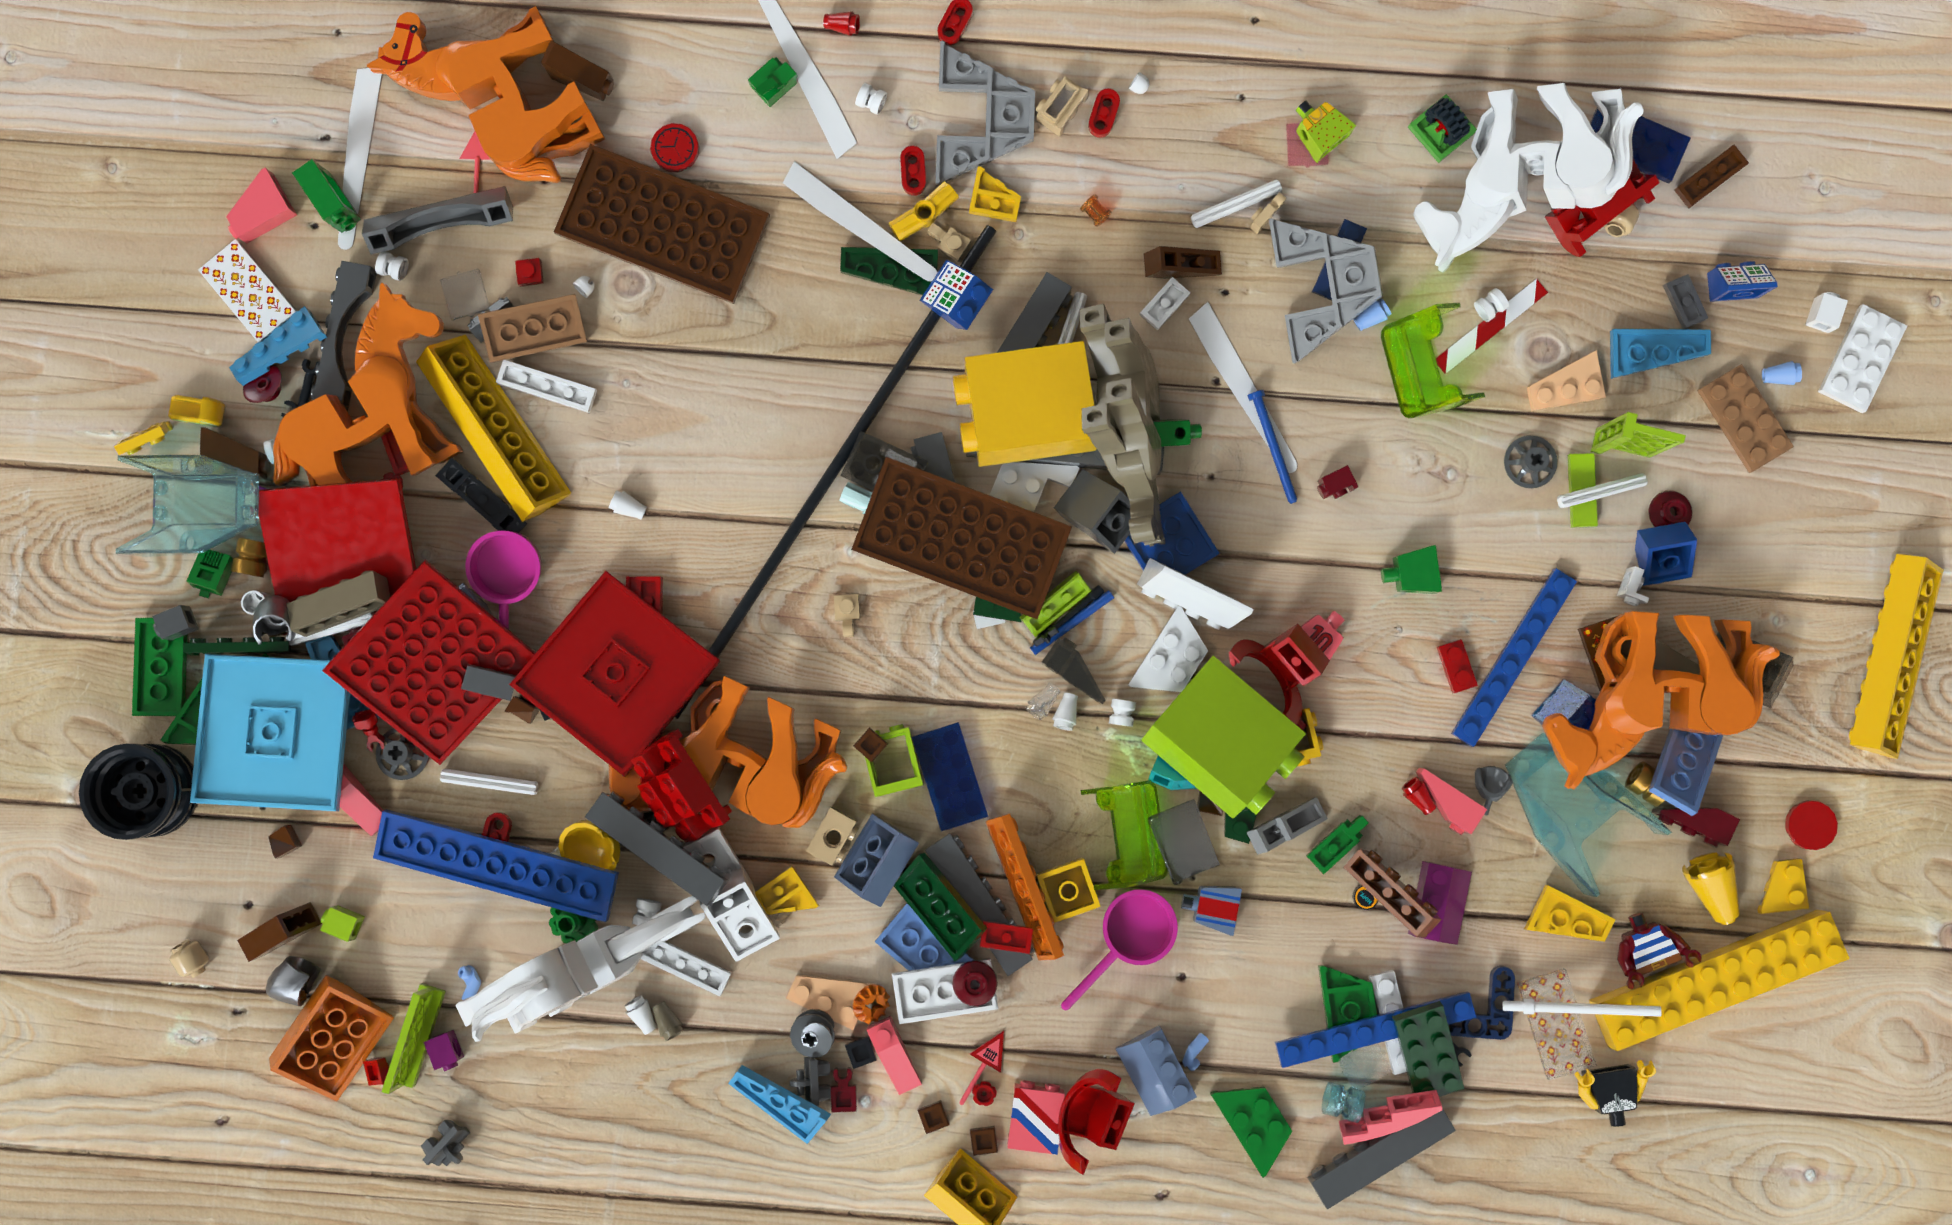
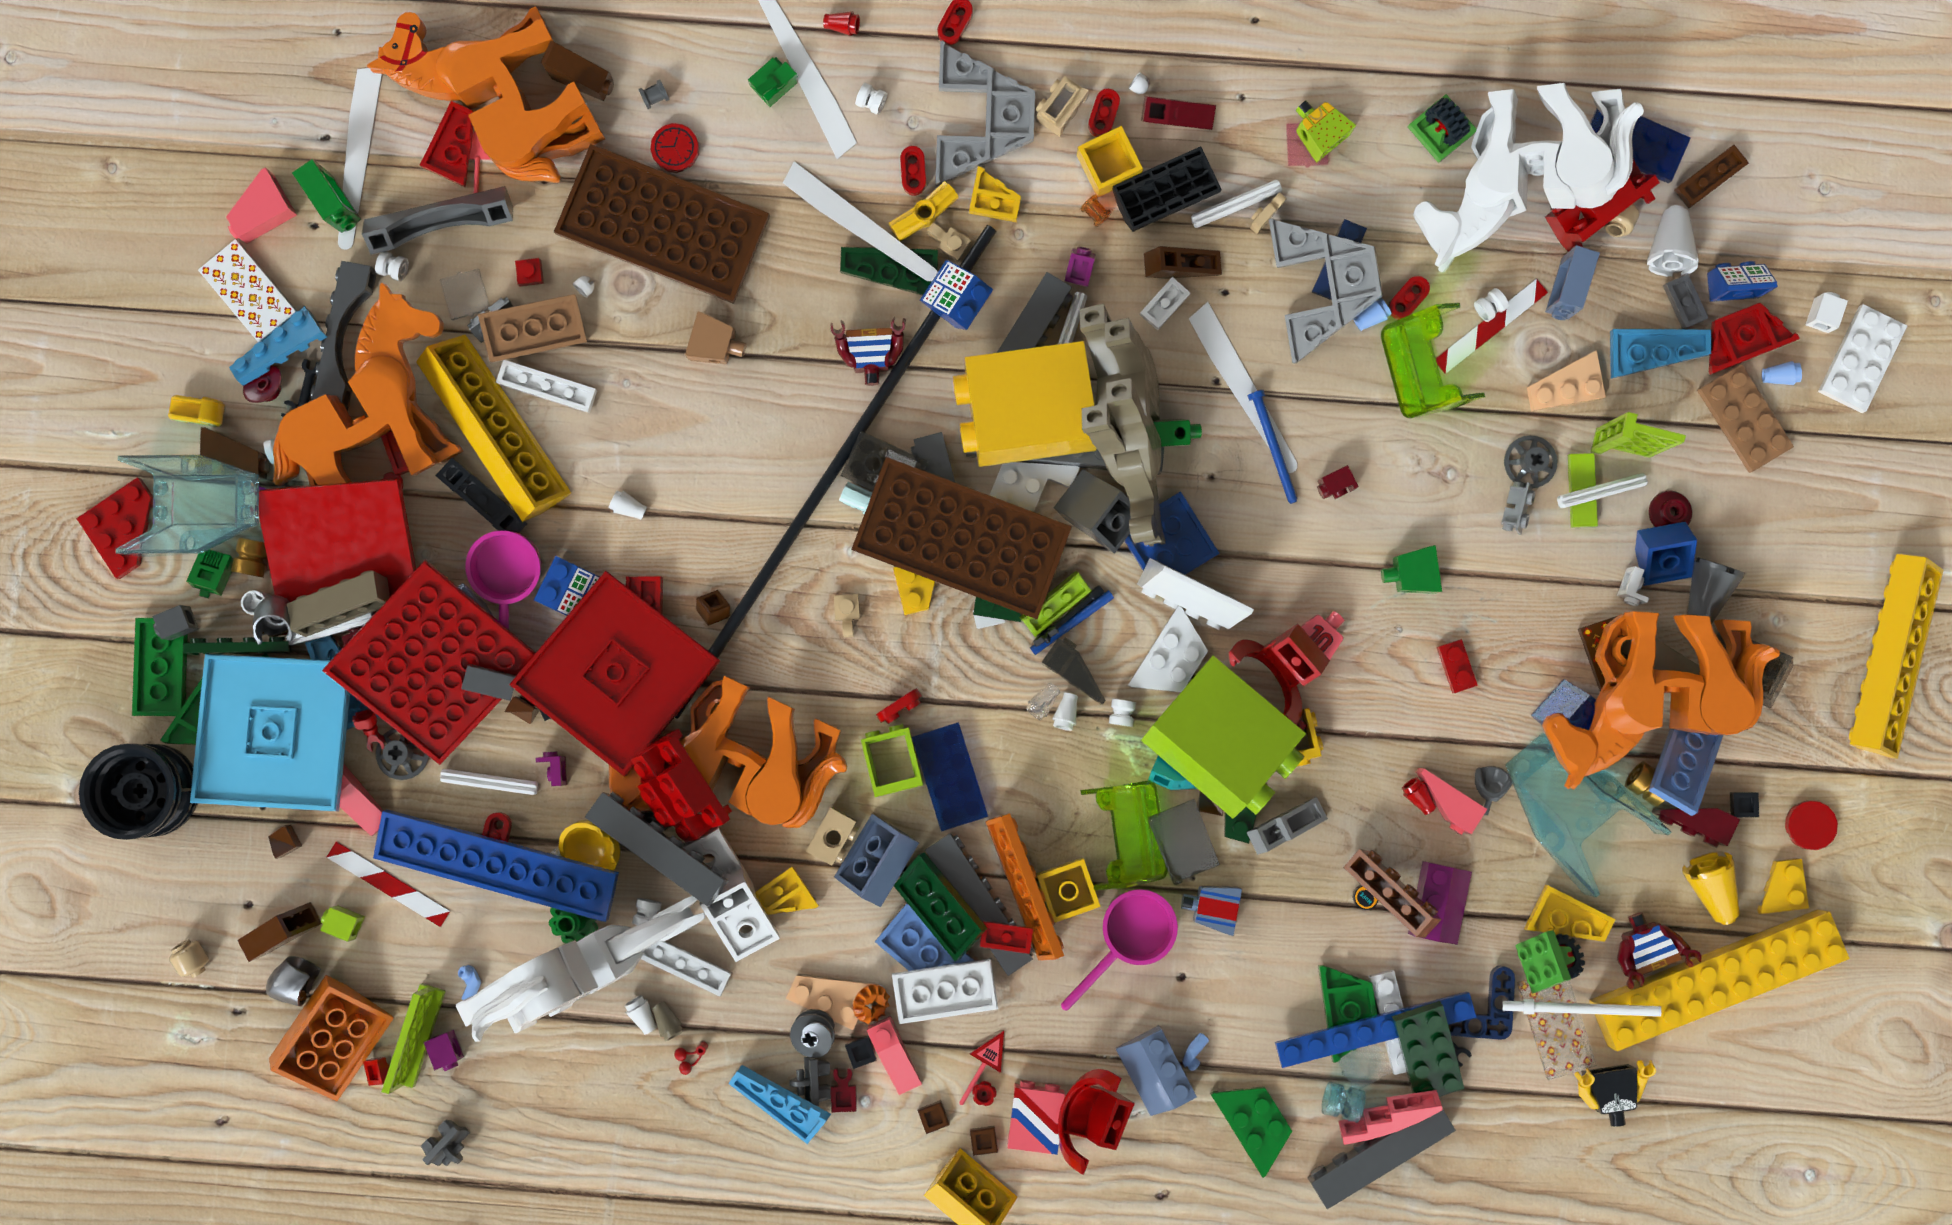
yellow plate [114,421,173,455] -> none
reddish brown tile [853,727,888,763] -> none
dark red piece [953,961,998,1006] -> none
green hinge [1306,815,1369,874] -> none
blue plate [1451,568,1577,747] -> none
none -> red plate [76,477,155,579]
none -> sticker [326,842,450,927]
none -> red wing [420,101,474,188]
none -> blue slope [534,556,600,616]
none -> magenta bracket [536,751,567,786]
none -> dark grey bush [638,80,670,109]
none -> red piece [674,1041,708,1075]
none -> medium nougat torso [685,311,747,365]
none -> reddish brown slope [696,590,730,626]
none -> torso [830,317,906,386]
none -> red plate [876,688,922,724]
none -> yellow wing [893,567,935,616]
none -> magenta bracket [1064,247,1096,287]
none -> yellow piece [1076,126,1143,198]
none -> black piece [1112,146,1222,232]
none -> dark red slope [1141,96,1216,130]
none -> red plate [1388,276,1430,320]
none -> light grey hinge [1501,482,1535,535]
none -> bright green plate [1515,930,1585,993]
none -> sand blue window [1545,245,1600,320]
none -> white cone [1647,205,1699,277]
none -> dark grey cone [1687,557,1745,624]
none -> red wing [1708,303,1800,375]
none -> black plate [1730,792,1759,818]

